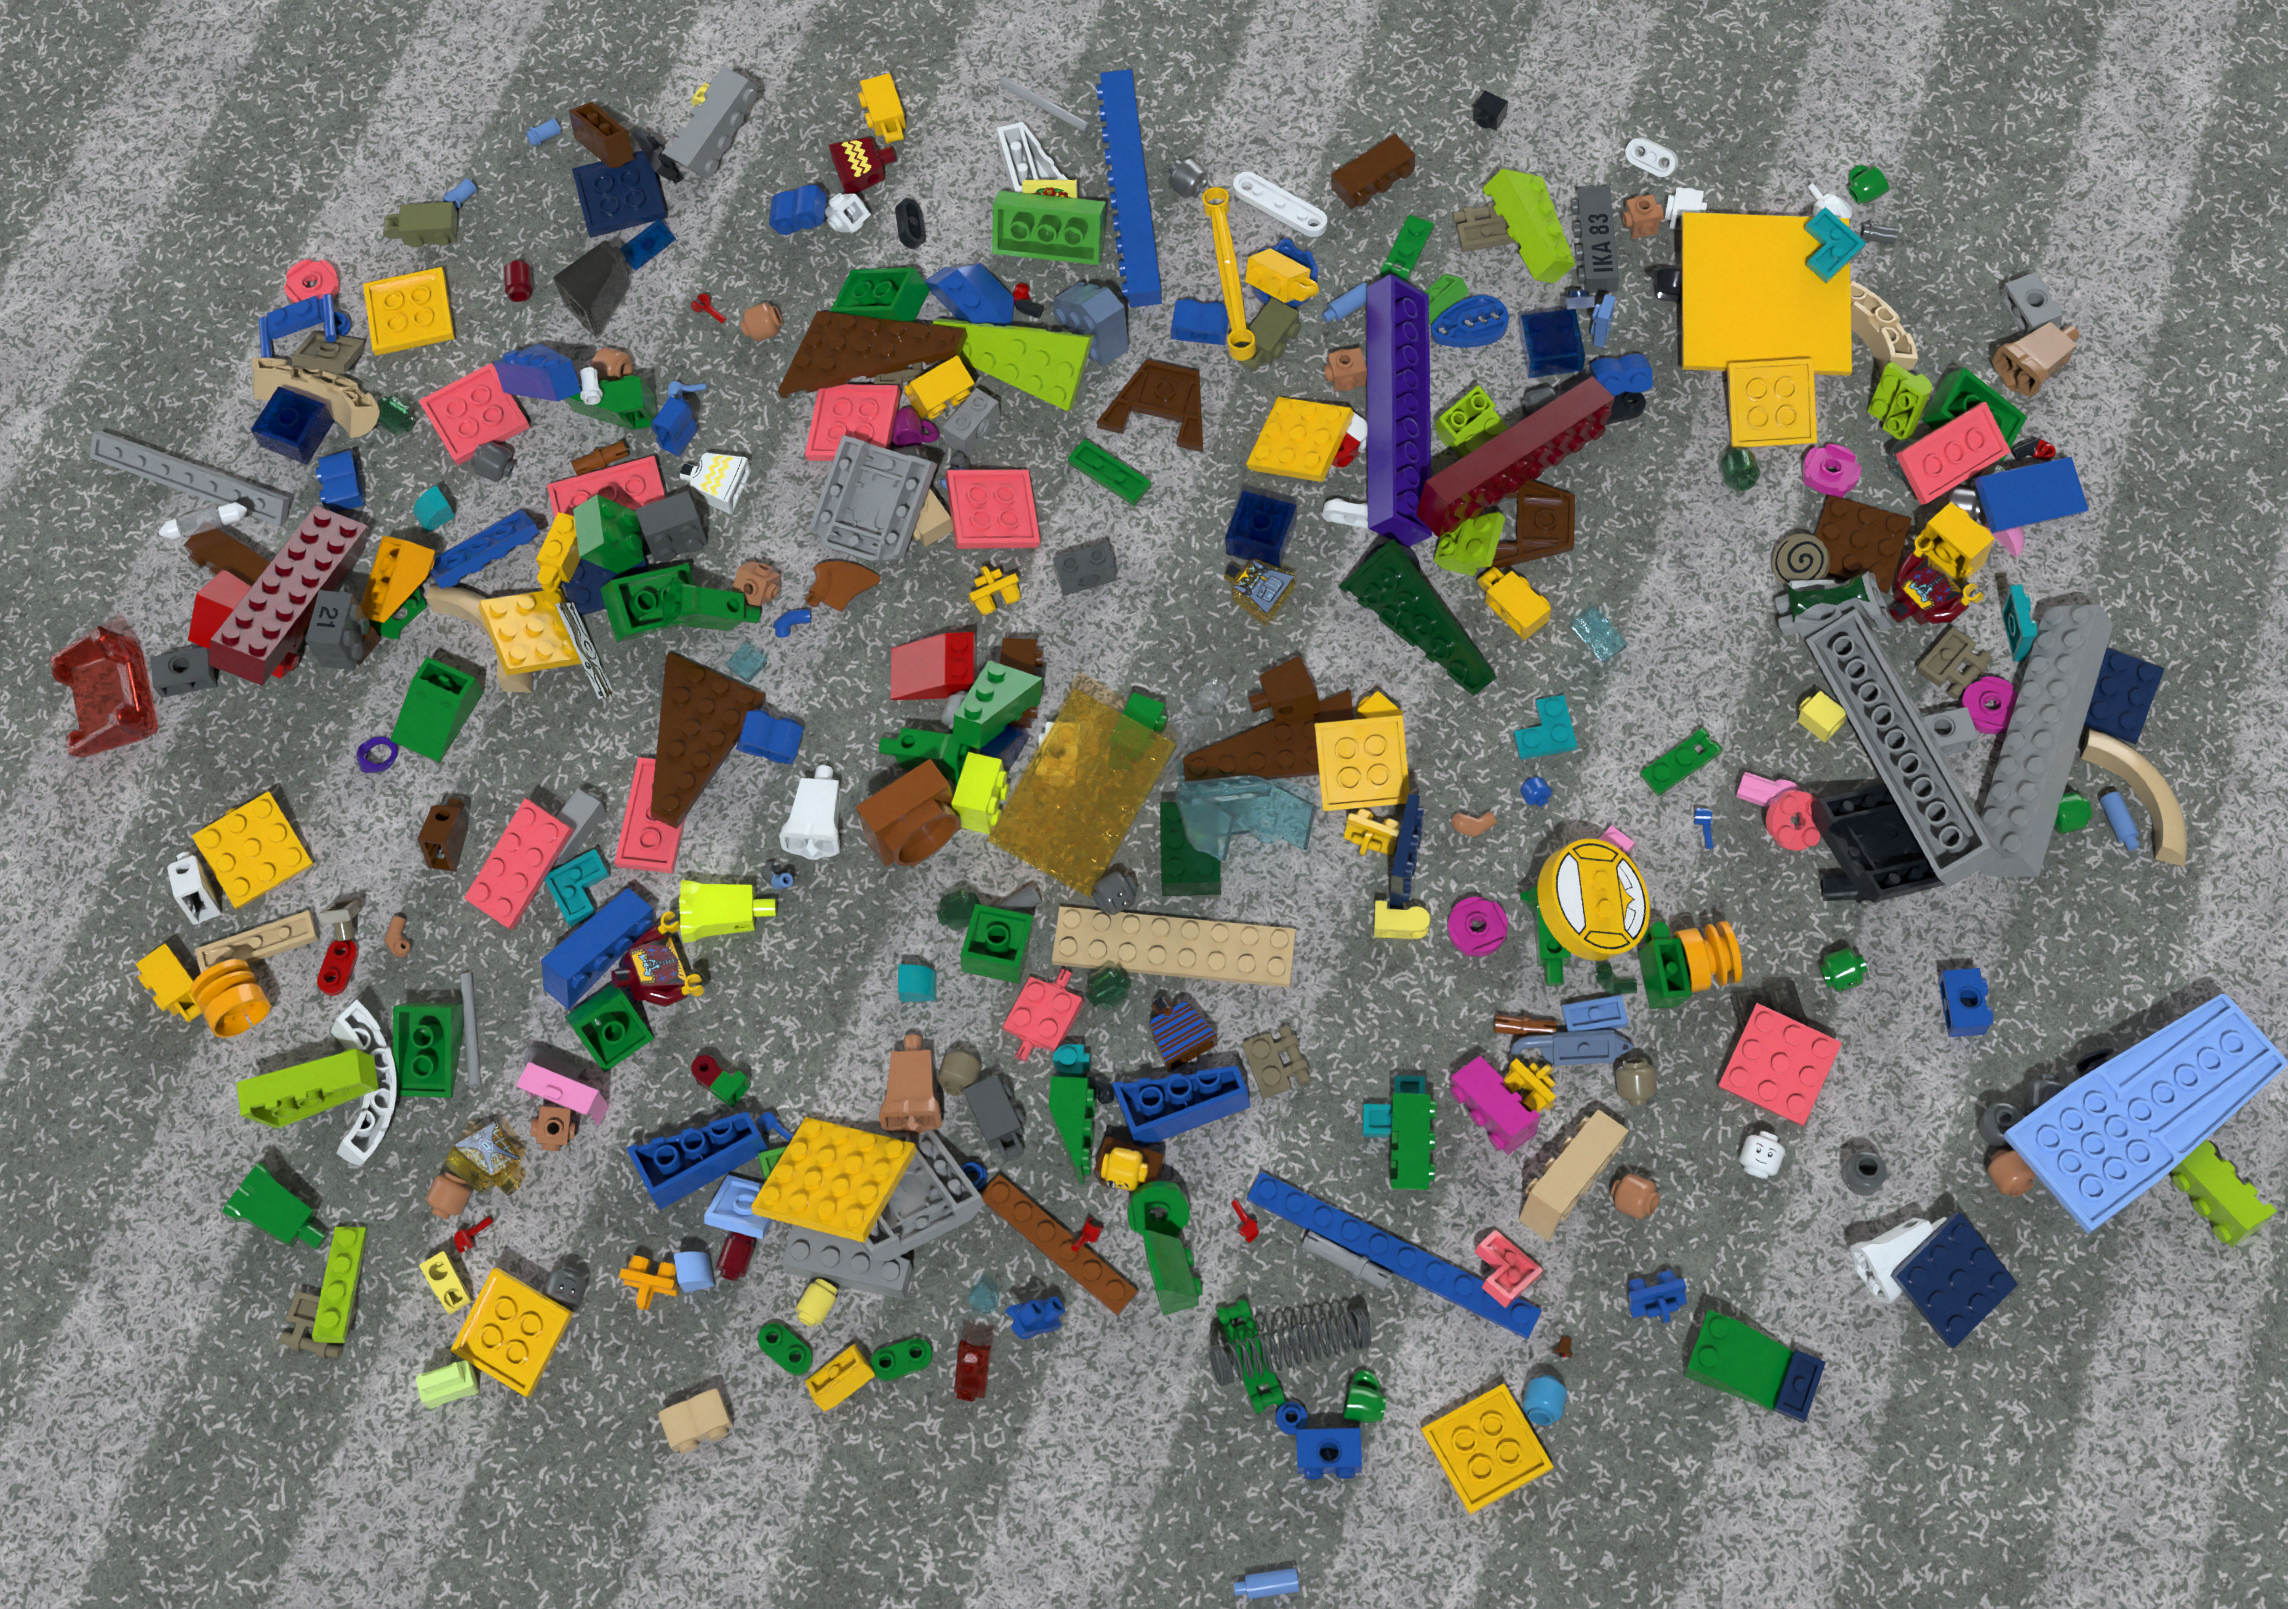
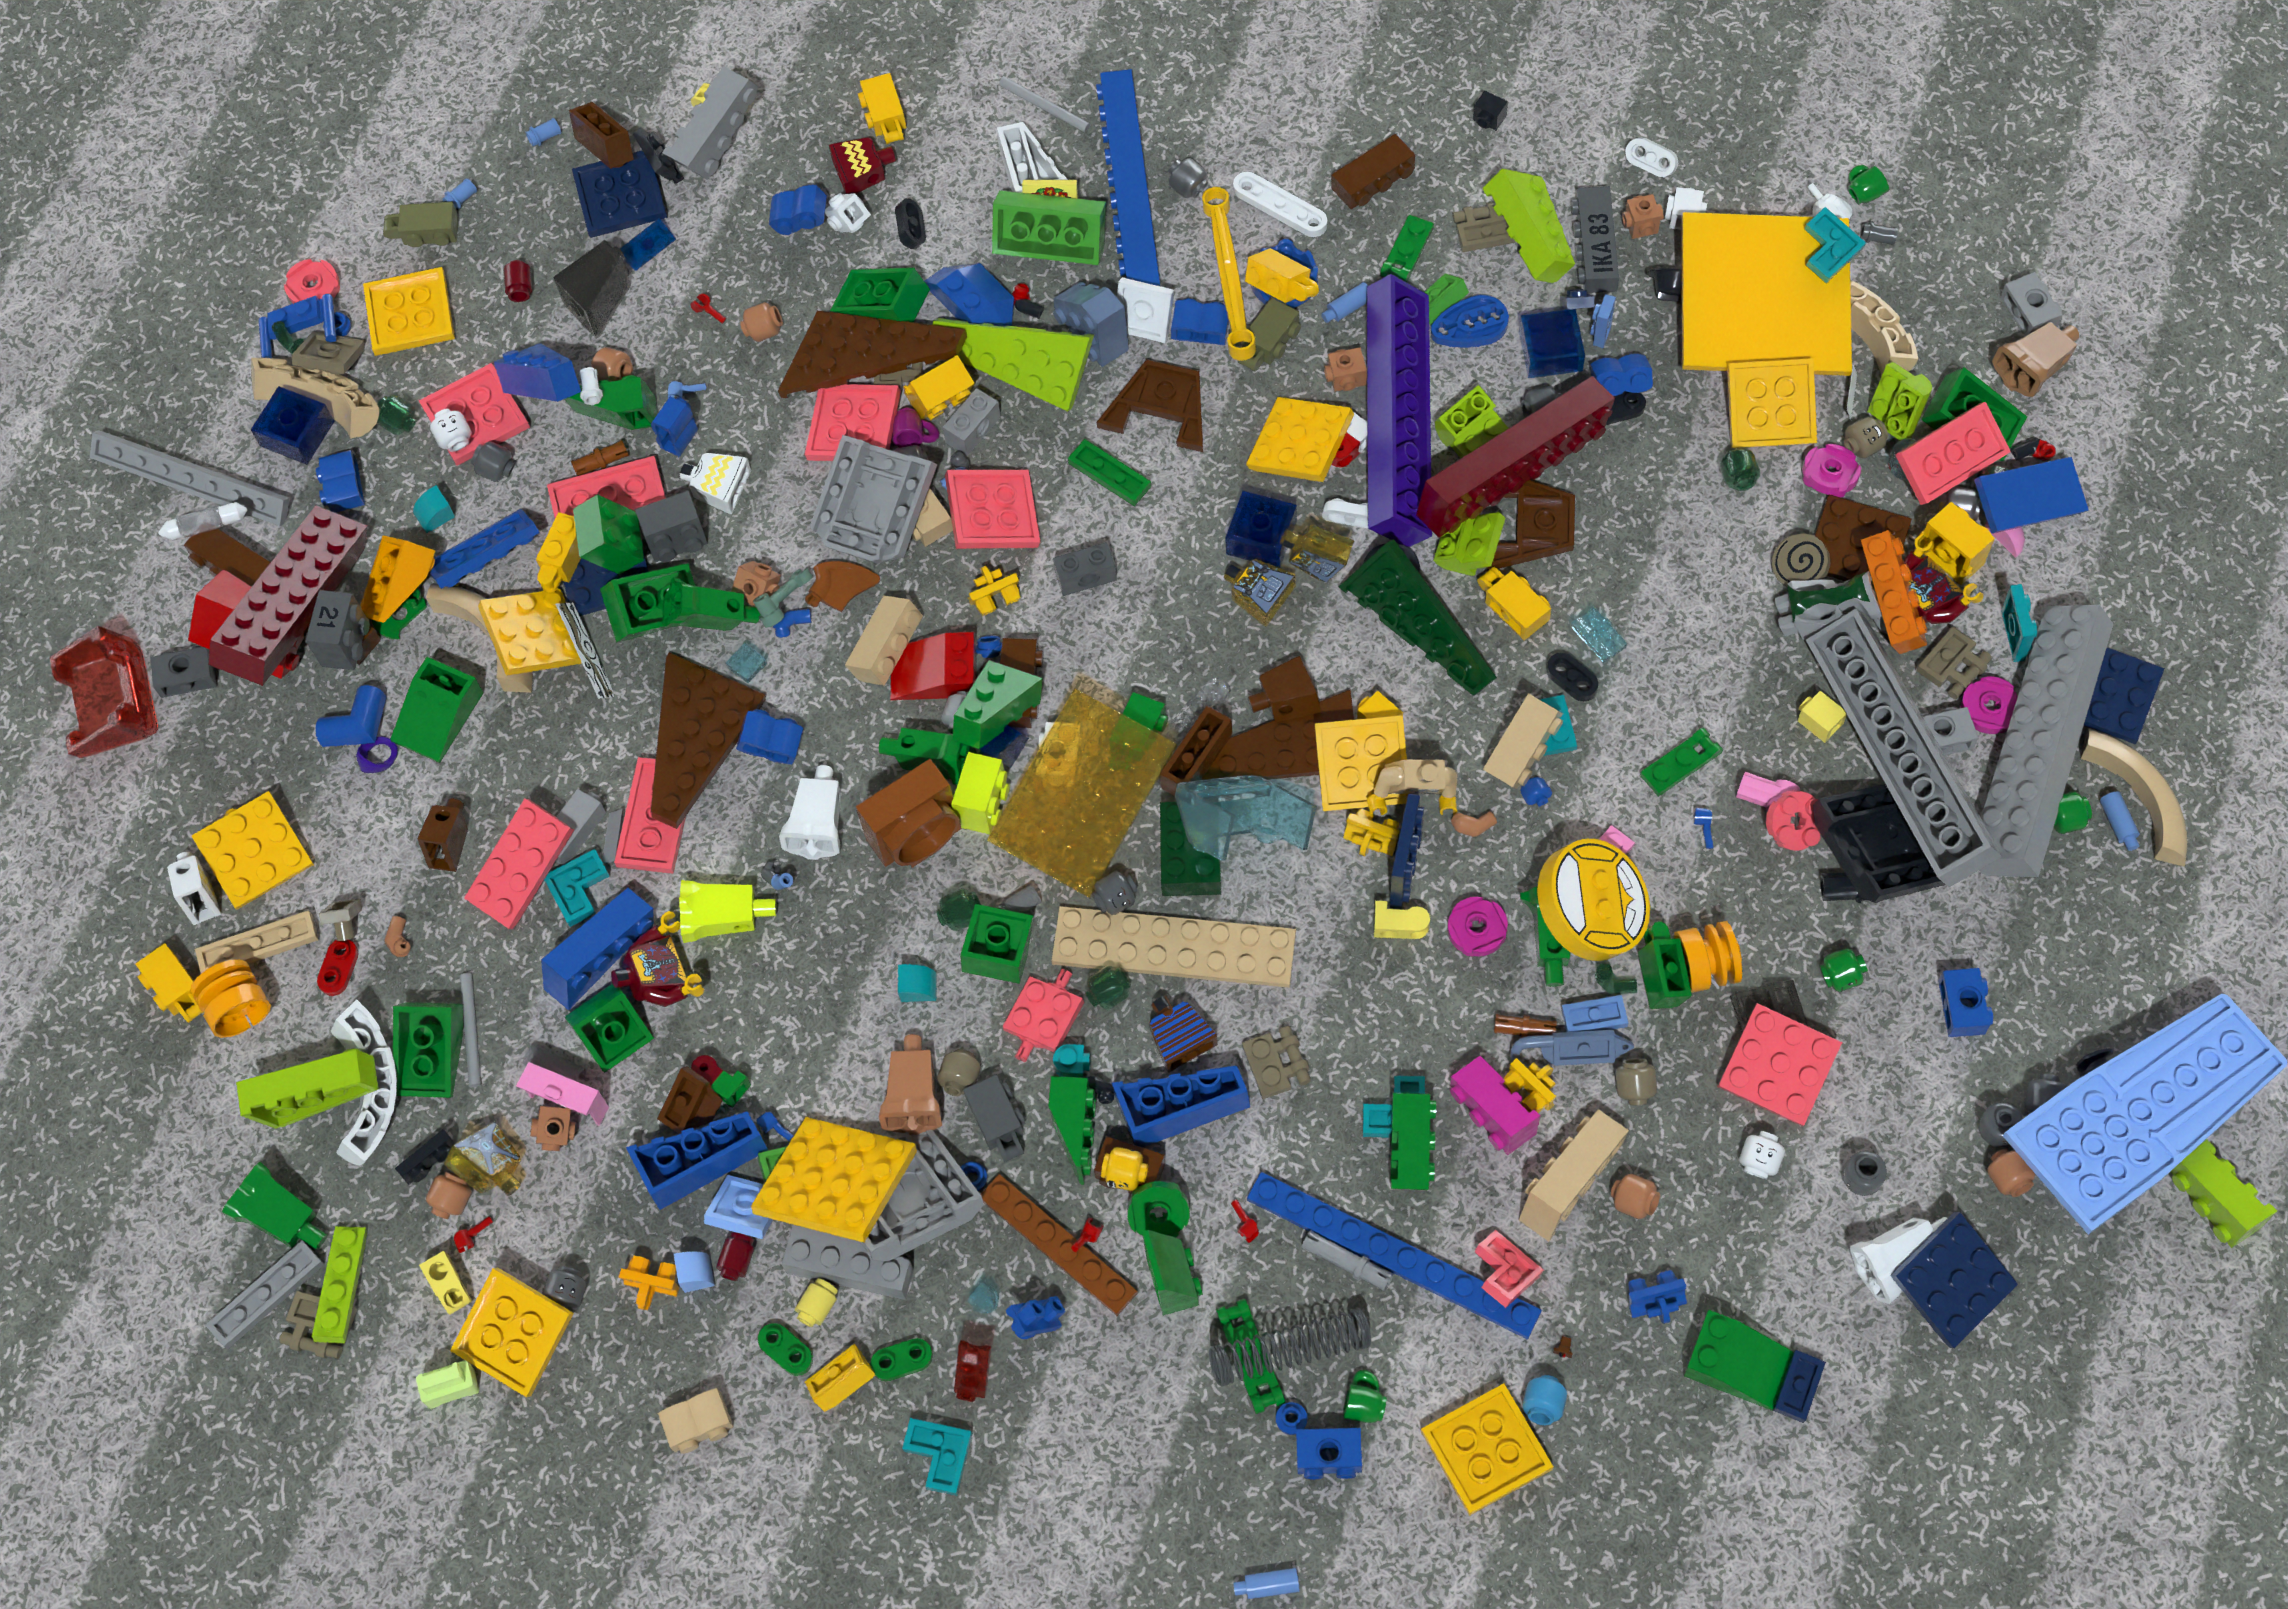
none -> light grey plate [205,1240,324,1350]
none -> clear green arm [272,321,304,354]
none -> blue brick [316,685,387,747]
none -> black plate [395,1129,456,1185]
none -> white head [430,409,472,452]
none -> light grey sticker [602,809,622,864]
none -> reddish brown slope [657,1066,723,1134]
none -> sand green brick [753,567,813,628]
none -> tan brick [845,595,923,686]
none -> teal plate [902,1418,973,1496]
none -> blue plate [975,636,1002,658]
none -> white plate [1117,277,1174,343]
none -> reddish brown brick [1160,706,1232,801]
none -> clear yellow torso [1280,525,1354,582]
none -> tan torso [1367,760,1457,815]
none -> tan brick [1483,693,1563,789]
none -> black plate [1547,653,1598,702]
none -> dark tan head [1844,417,1888,458]
none -> white sticker [1847,365,1857,420]
none -> orange brick [1861,530,1928,655]

